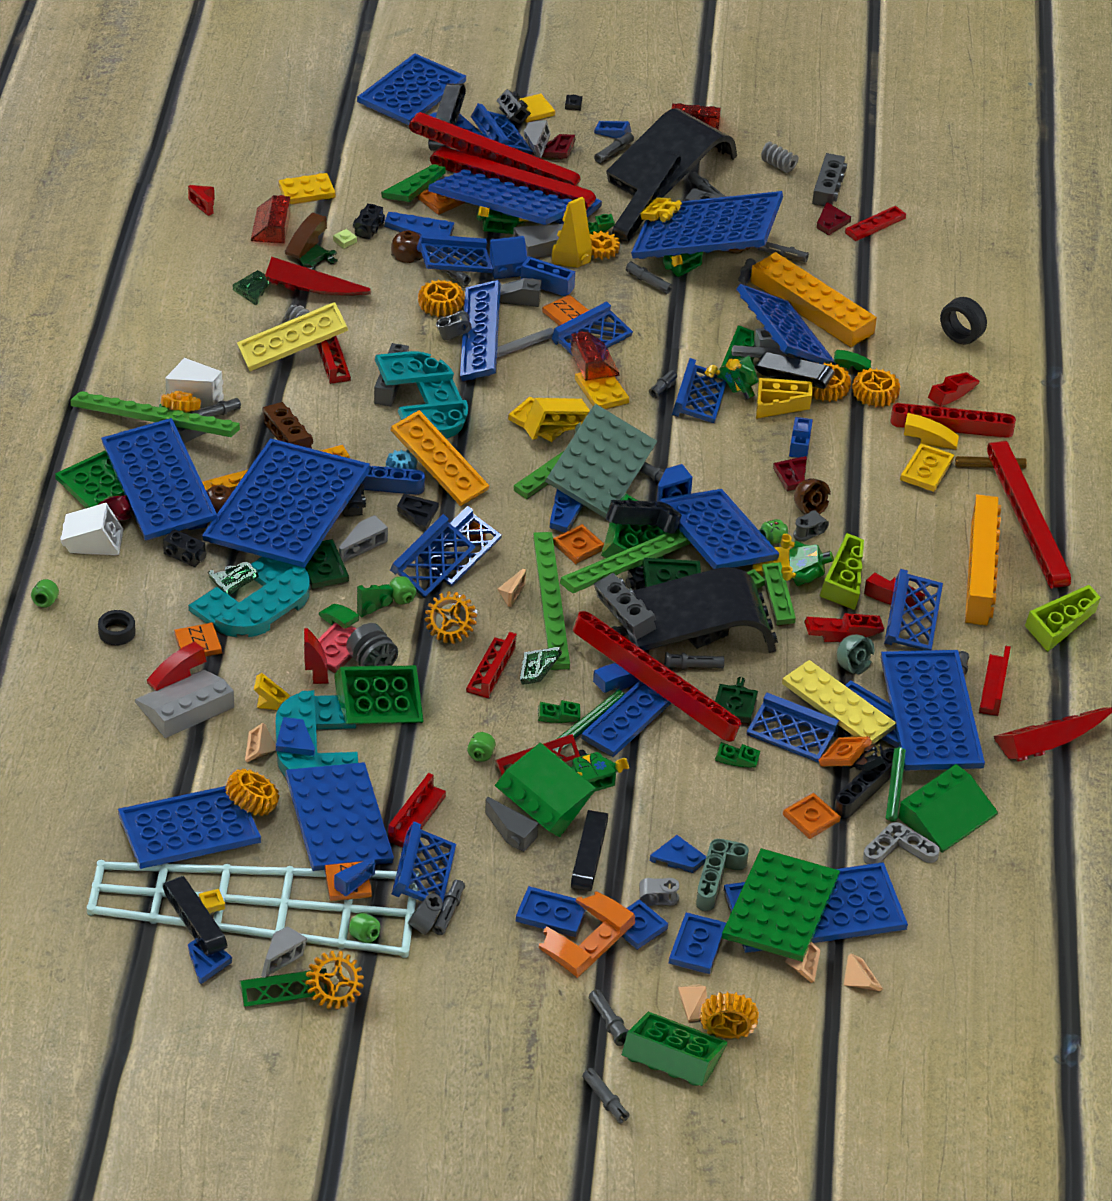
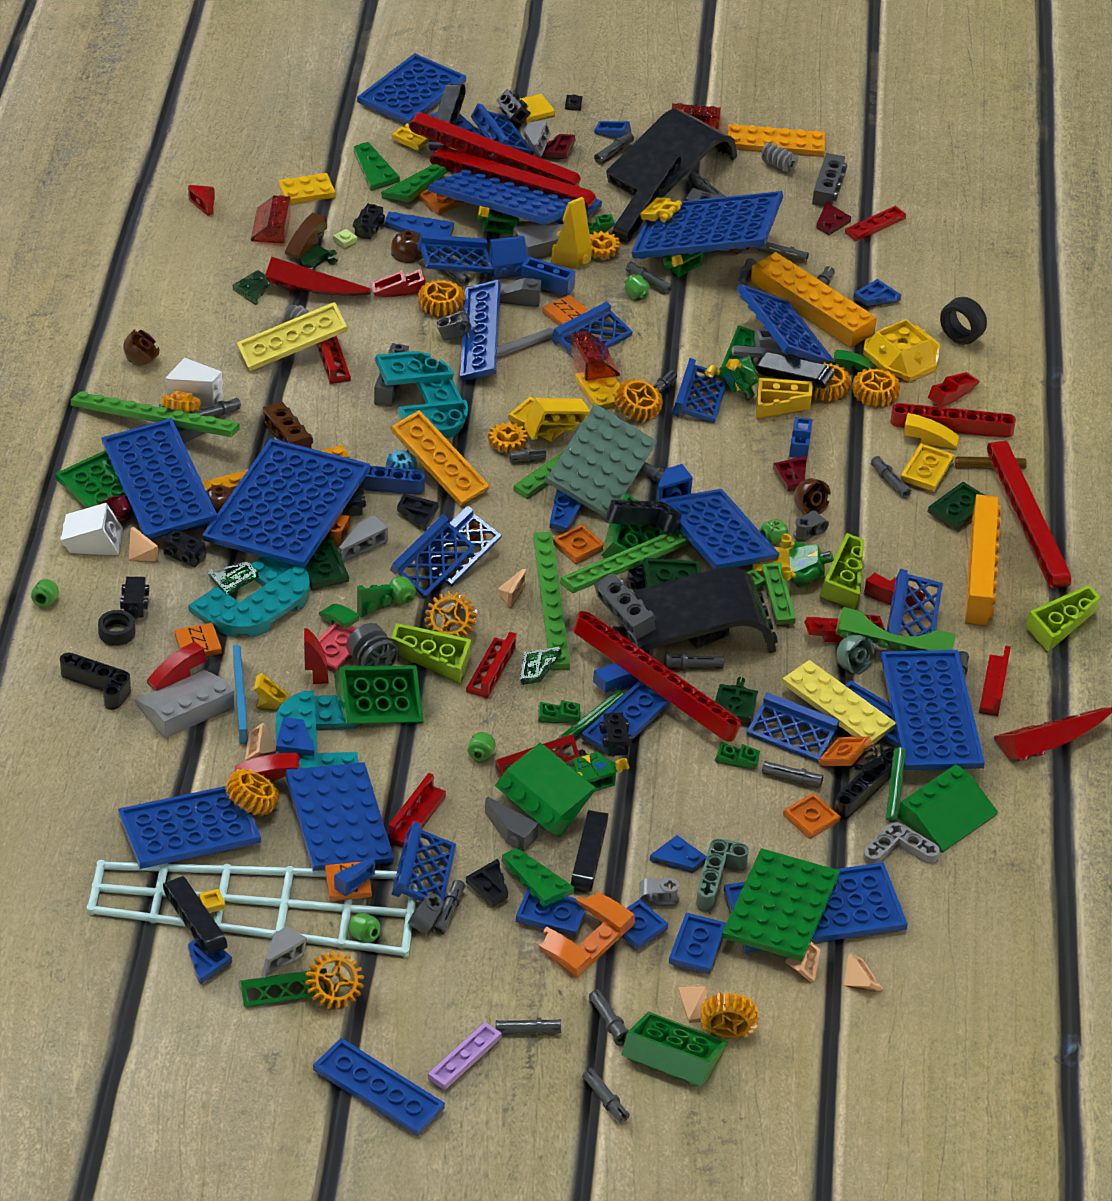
none -> black beam [60,653,131,710]
none -> black brick [120,576,150,617]
none -> reddish brown cylinder [123,329,160,365]
none -> light nougat slope [129,527,158,562]
none -> dark azure tile [233,645,248,744]
none -> red slope [235,753,299,783]
none -> blue plate [313,1038,445,1136]
none -> orange piece [327,514,350,547]
none -> green wing [354,142,400,191]
none -> red slope [370,269,426,297]
none -> lime wedge [391,623,471,683]
none -> yellow plate [392,123,429,151]
none -> lavender plate [428,1022,502,1091]
none -> black wing [466,859,508,907]
none -> light orange gear [488,421,528,454]
none -> dark grey pin [496,1018,561,1035]
none -> green wing [501,848,574,907]
none -> dark grey axle [509,448,546,463]
none -> black brick [599,712,632,756]
none -> light orange gear [614,377,663,423]
none -> bright green head [624,274,650,300]
none -> light orange plate [727,124,825,156]
none -> dark grey pin [762,761,824,787]
none -> dark grey pin [817,266,835,285]
none -> bright green arch [835,607,956,651]
none -> blue wing [853,279,902,306]
none -> yellow piece [863,319,940,382]
none -> dark grey pin [870,456,912,498]
none -> dark green plate [928,482,984,530]

